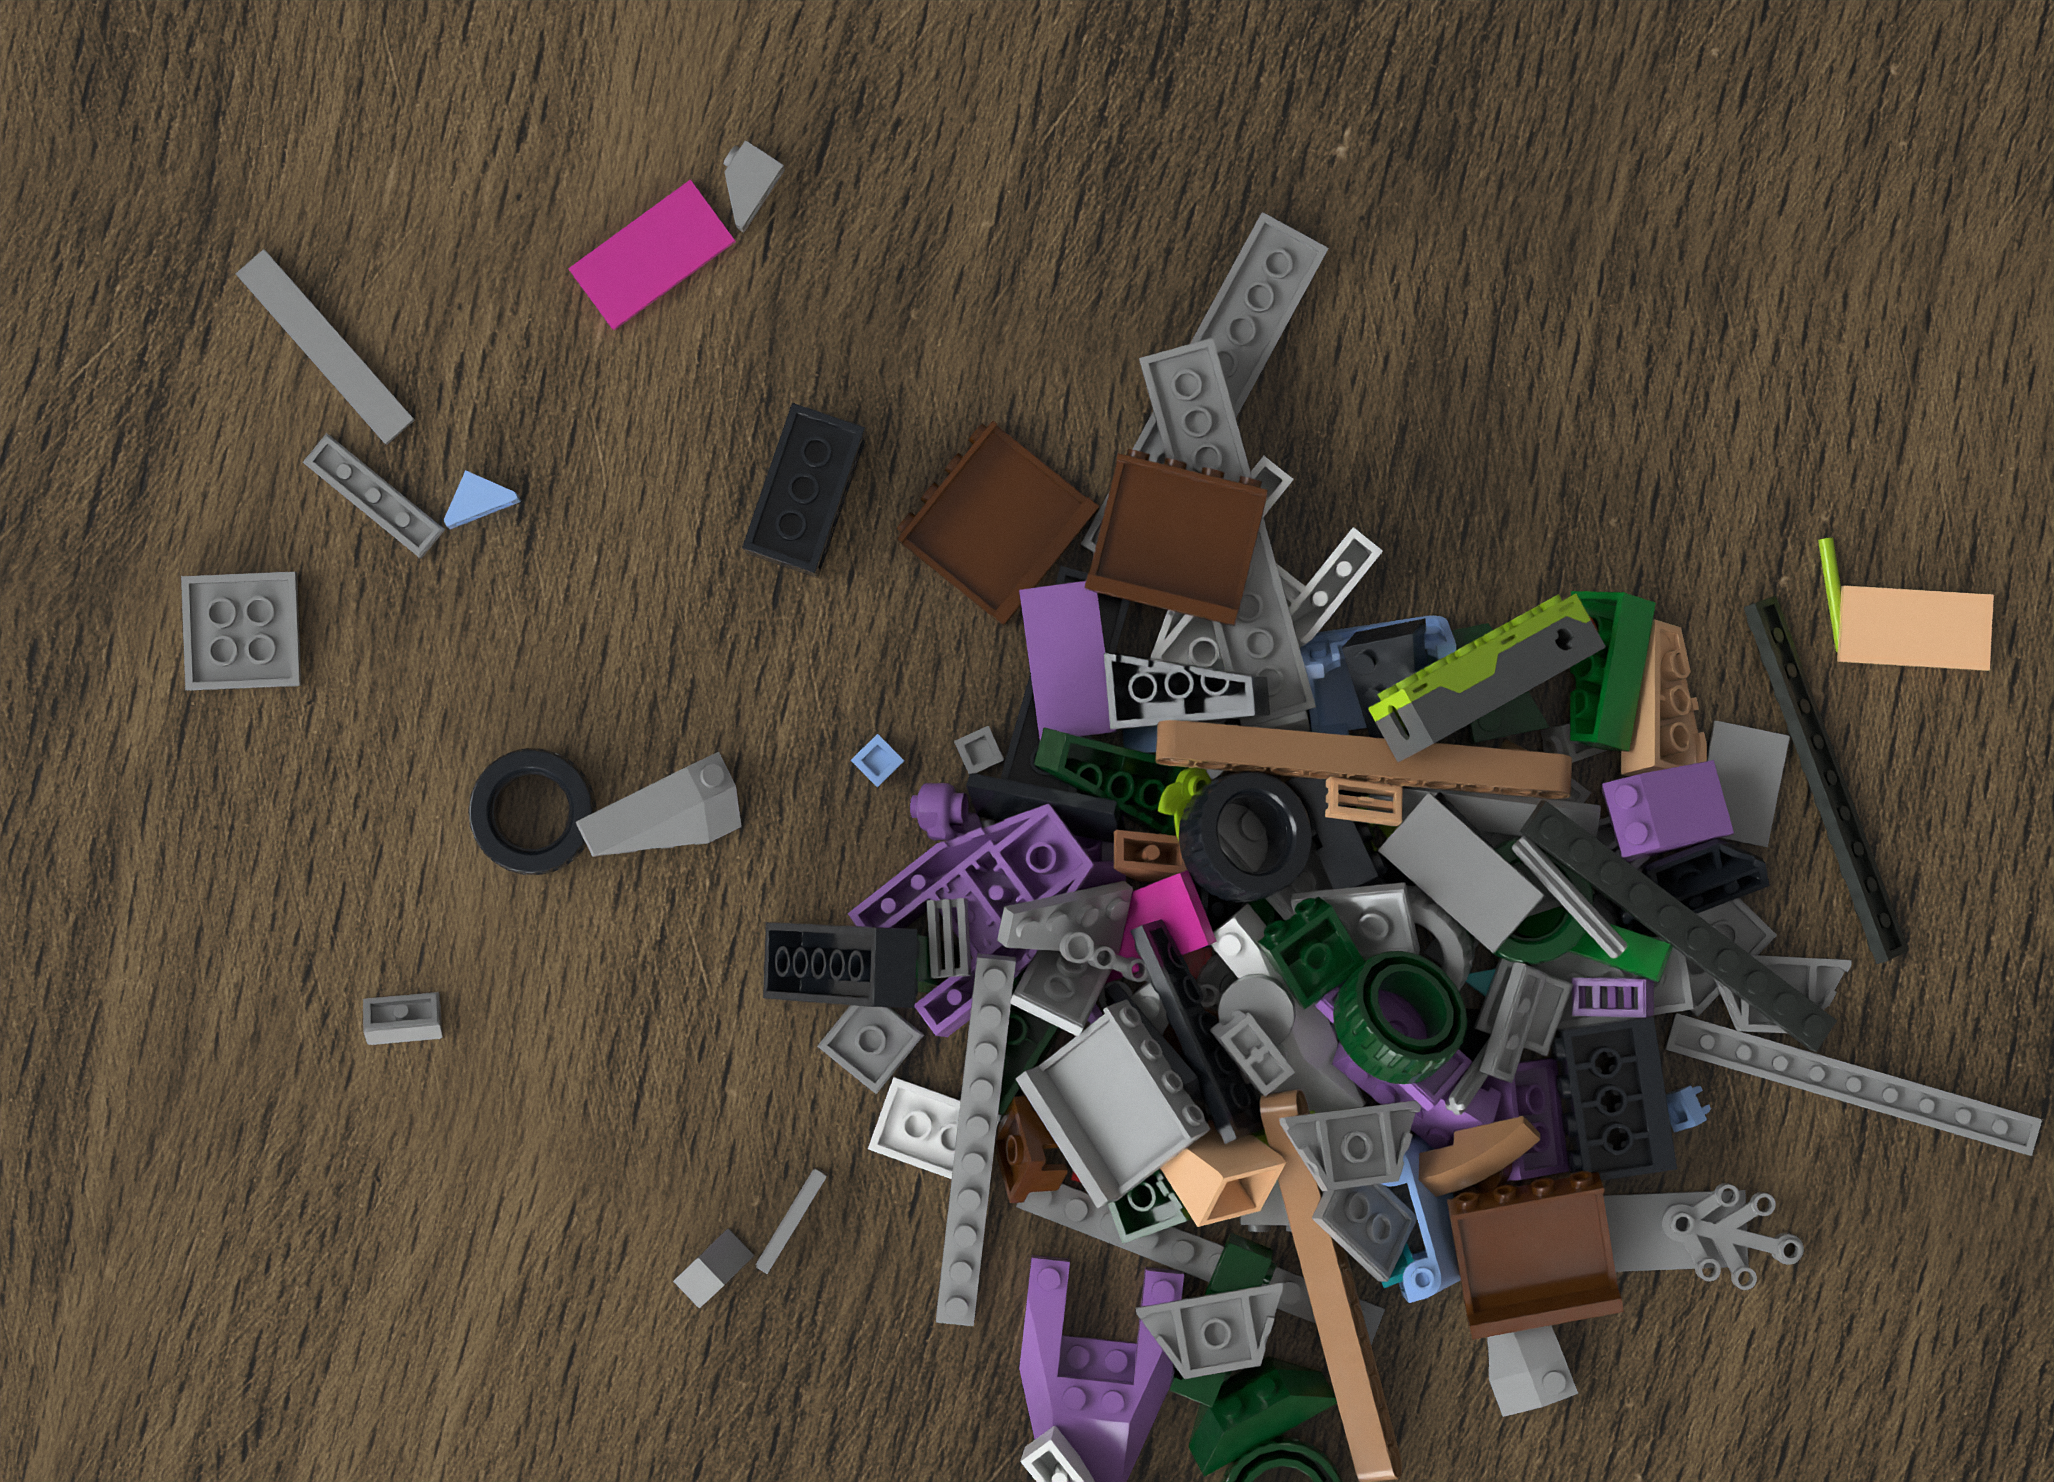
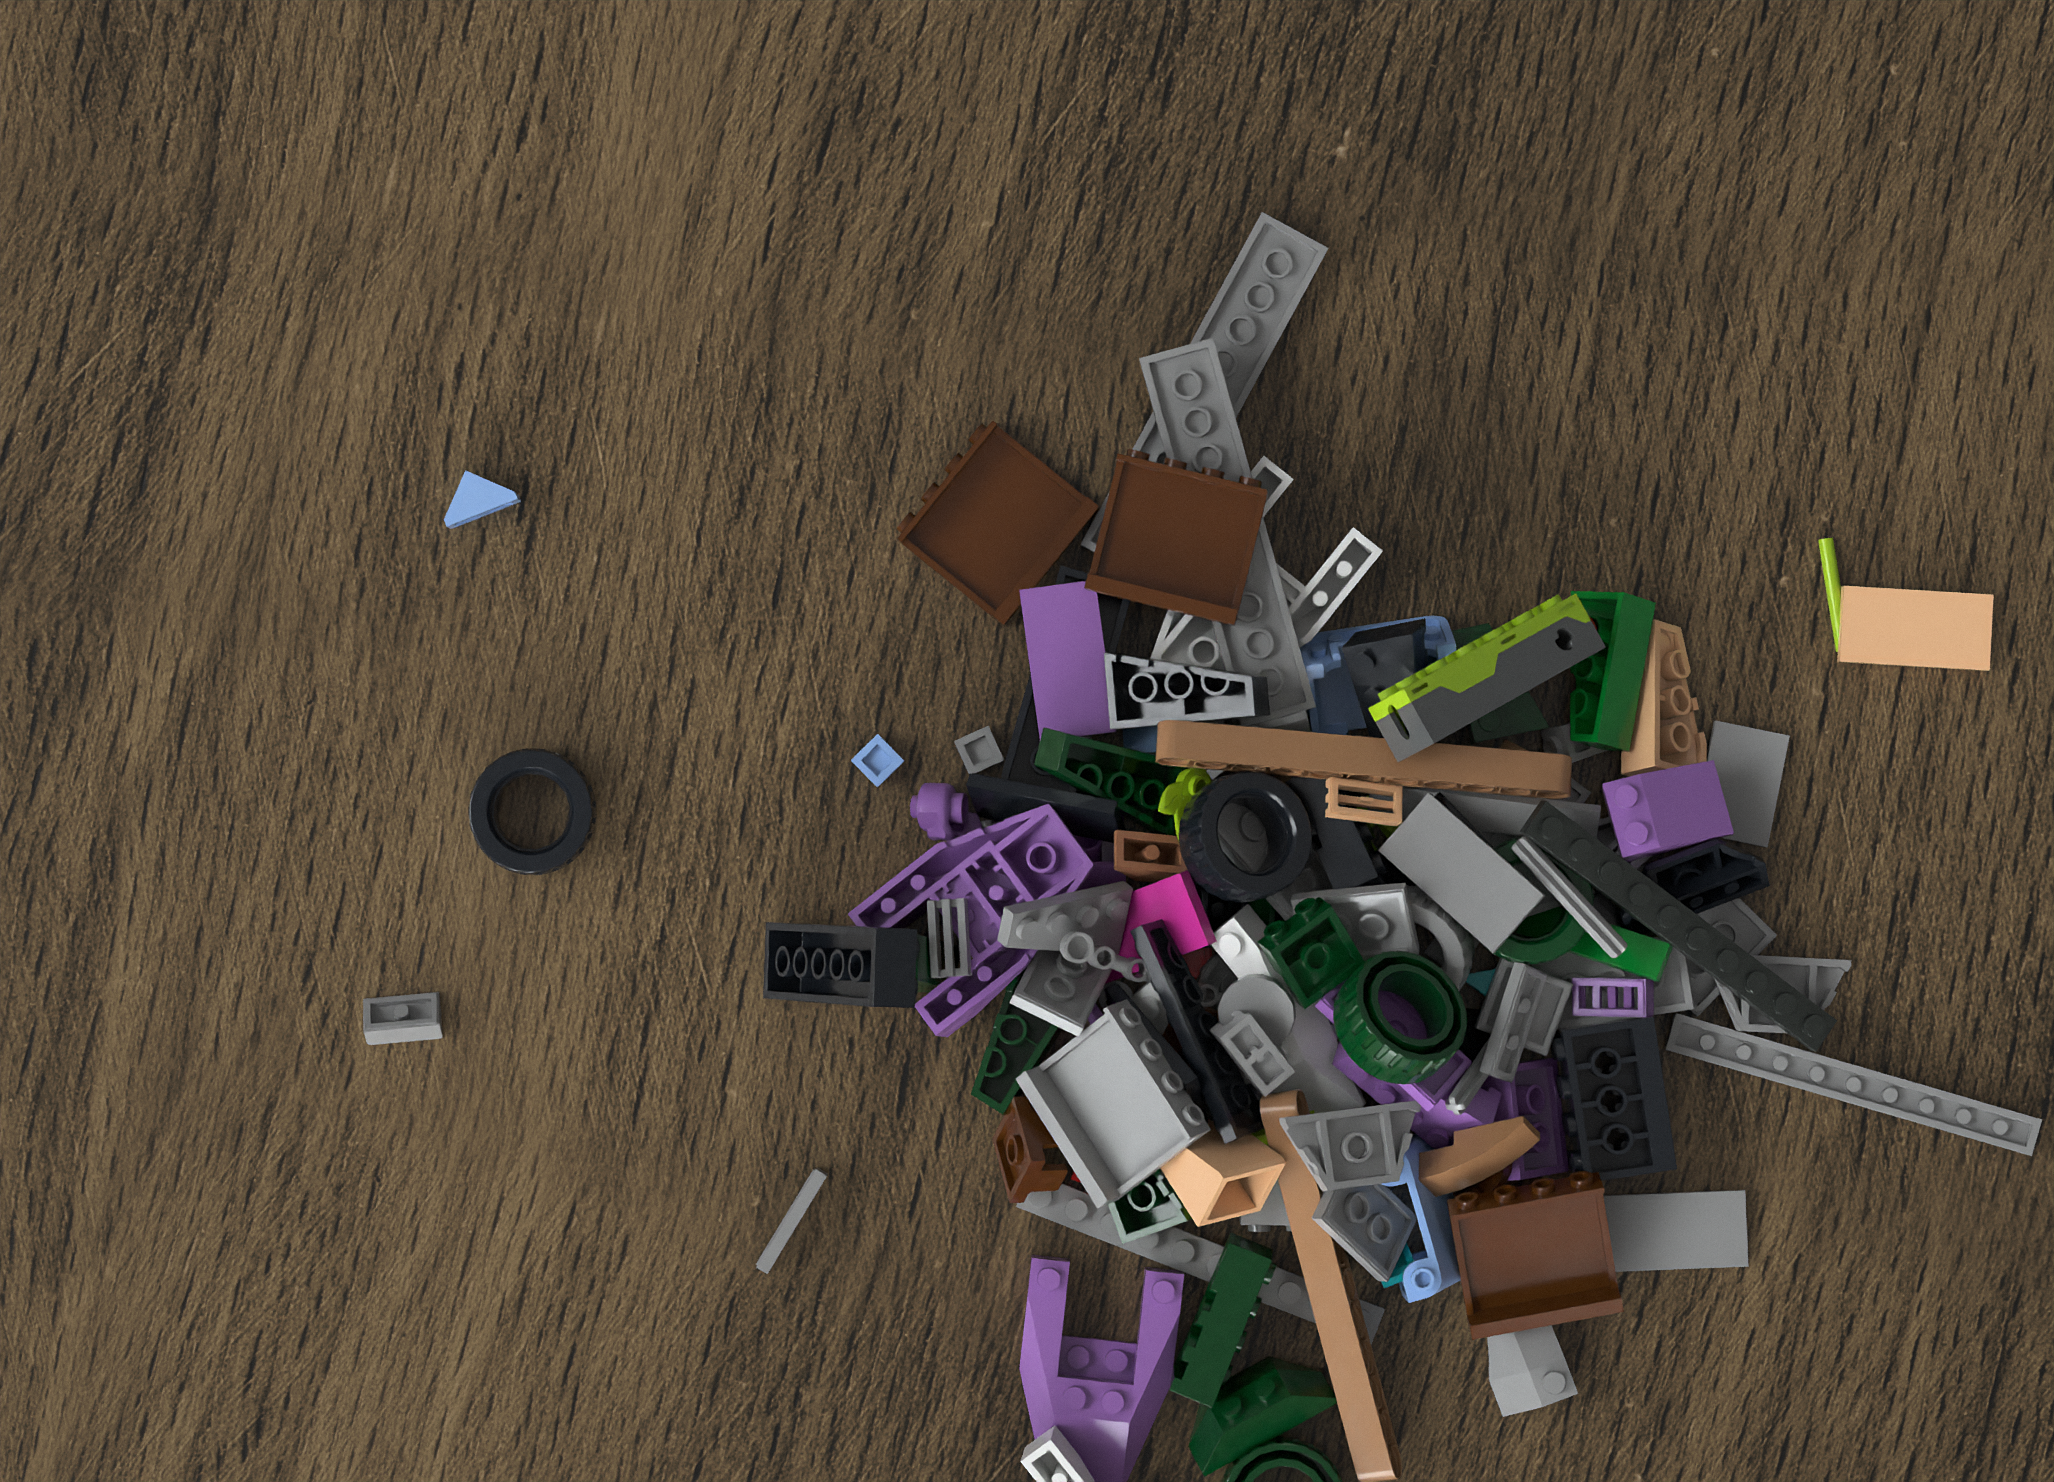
light grey plate [181,572,302,691] -> none
light grey tile [236,249,415,445] -> none
light grey tile [303,433,445,559] -> none
dark pink tile [568,179,736,331] -> none
light grey wedge [576,752,742,857] -> none
light grey slope [673,1228,754,1308] -> none
light grey slope [723,140,785,233] -> none
black brick [742,403,868,578] -> none
light grey tile [817,1005,924,1094] -> none
white plate [868,1077,1001,1179] -> none
light grey plate [936,953,1016,1326] -> none
light grey wing [1135,1282,1283,1379] -> none
light grey plant [1661,1183,1804,1290] -> none
light blue tile [1666,1085,1711,1133] -> none
pearl dark grey plate [1743,595,1909,964] -> none

